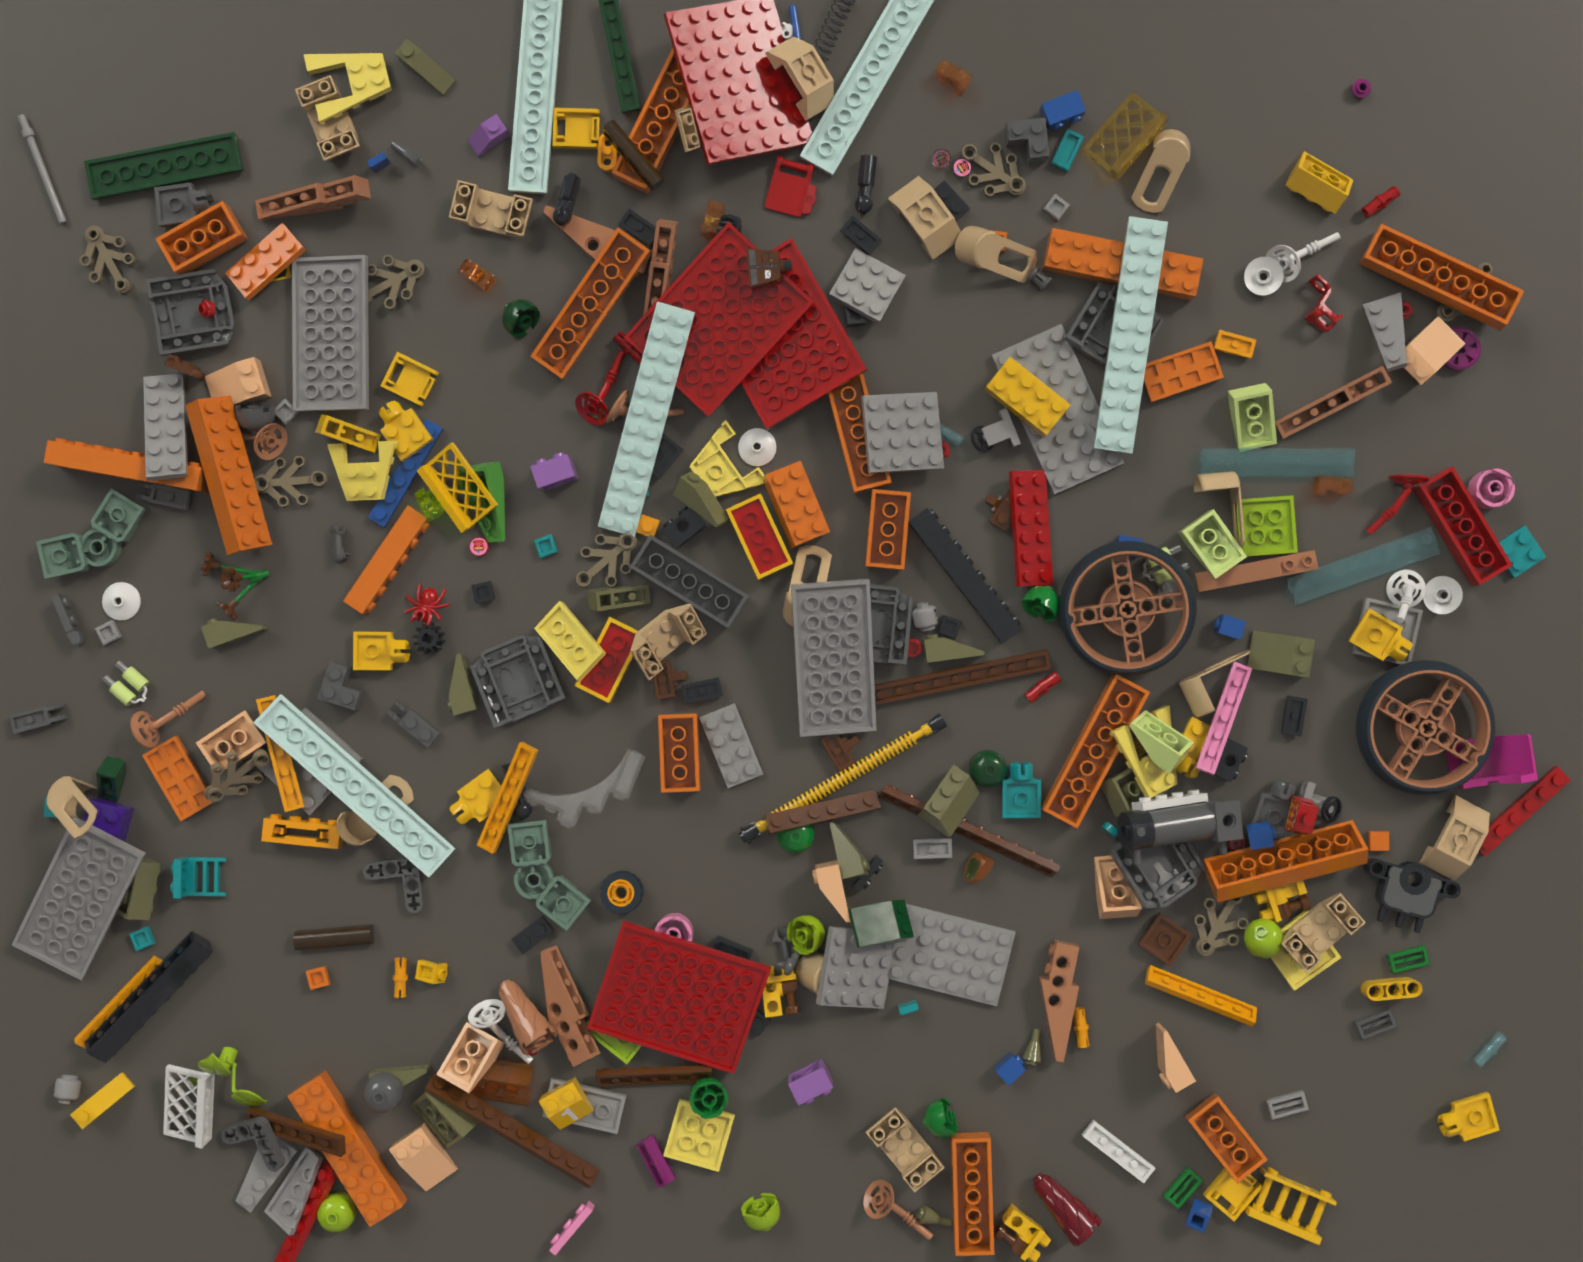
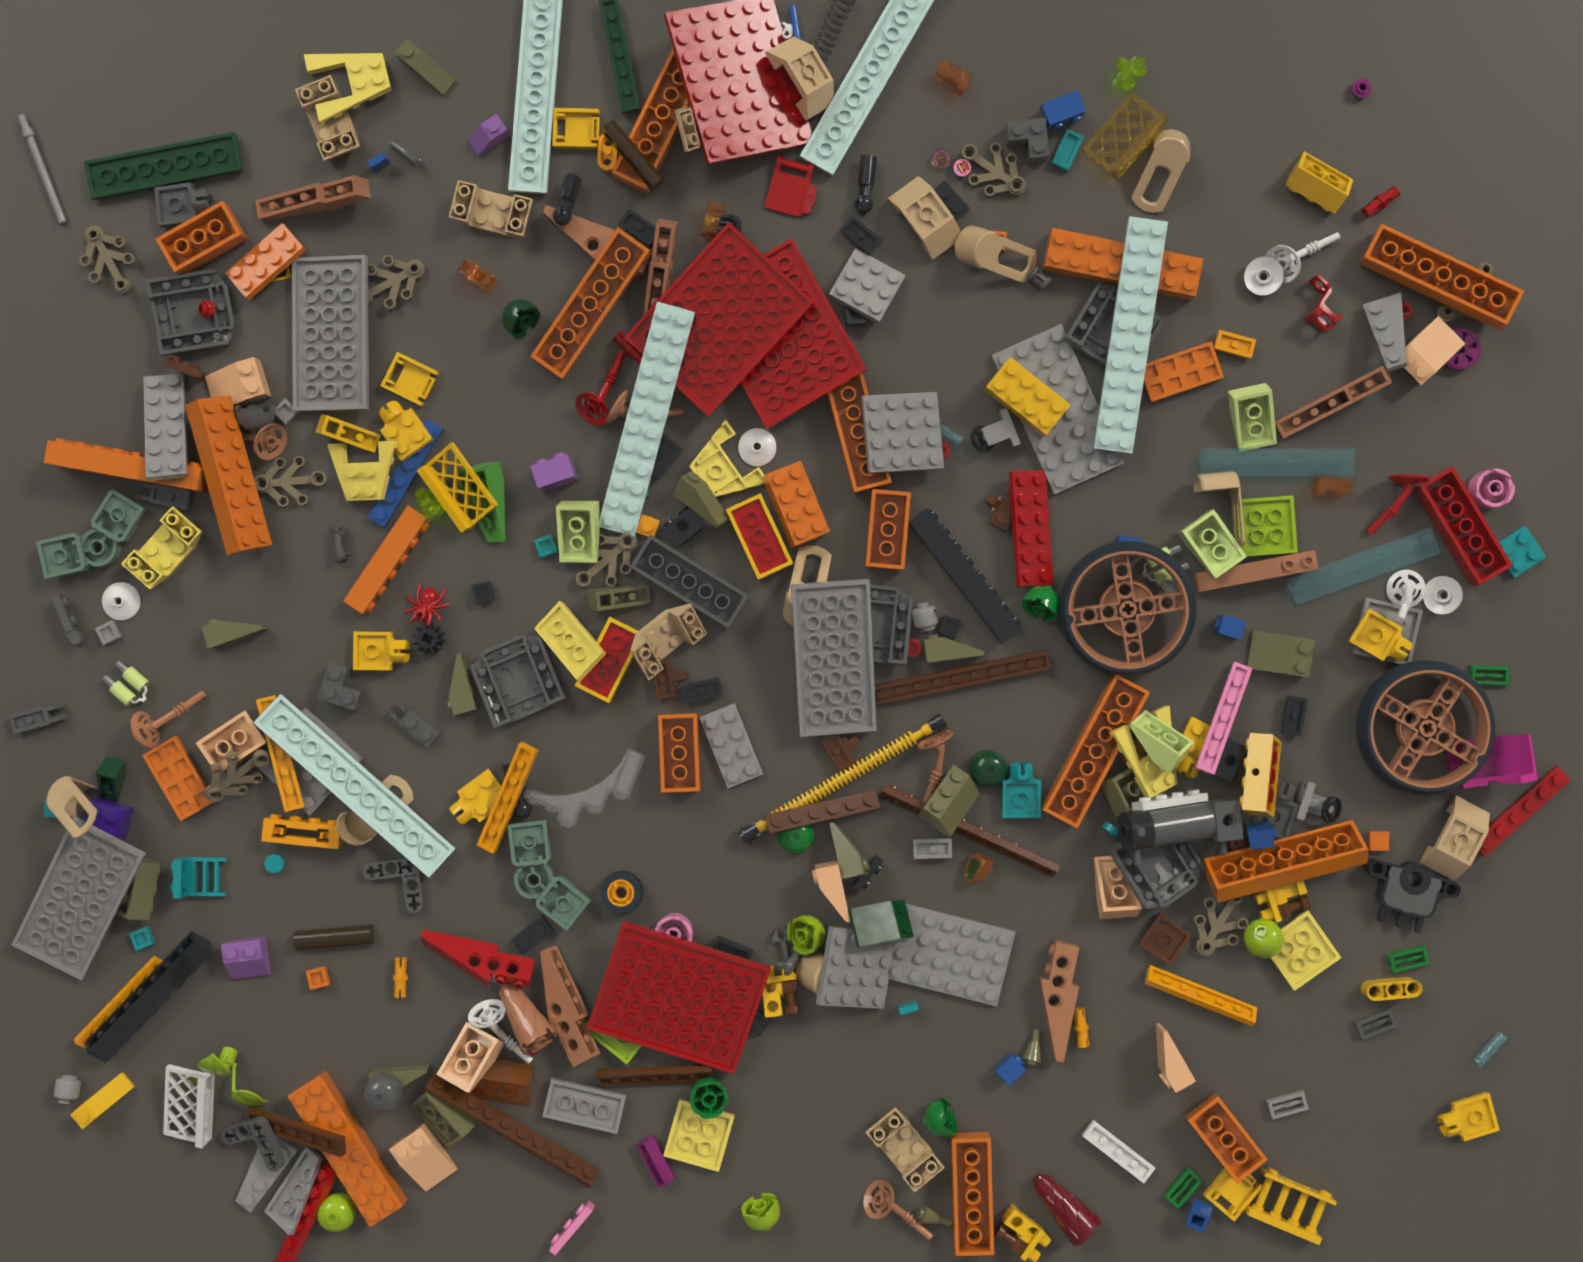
reddish brown plant [201,551,270,621] -> none
yellow bracket [415,959,448,984] -> none
tile [469,537,489,556] -> none
yellow slope [539,1077,594,1130] -> none
reddish brown torso [747,249,792,289] -> none
medium lavender brick [788,1059,833,1105] -> none
red pin [1024,671,1062,704] -> none
light grey tile [1043,194,1070,222] -> none
tan piece [1179,650,1251,717] -> none
tan slope [1281,893,1366,973] -> none
red torso [1284,795,1318,835] -> none
none -> light yellow slope [121,506,202,590]
none -> medium lavender slope [221,936,271,979]
none -> teal tile [264,854,285,873]
none -> red brick [421,930,535,989]
none -> yellowish green slope [556,501,600,563]
none -> nougat dish [918,729,954,802]
none -> clear neon green hips [1112,55,1148,91]
none -> yellow brick [1240,733,1282,818]
none -> green tile [1469,665,1510,686]

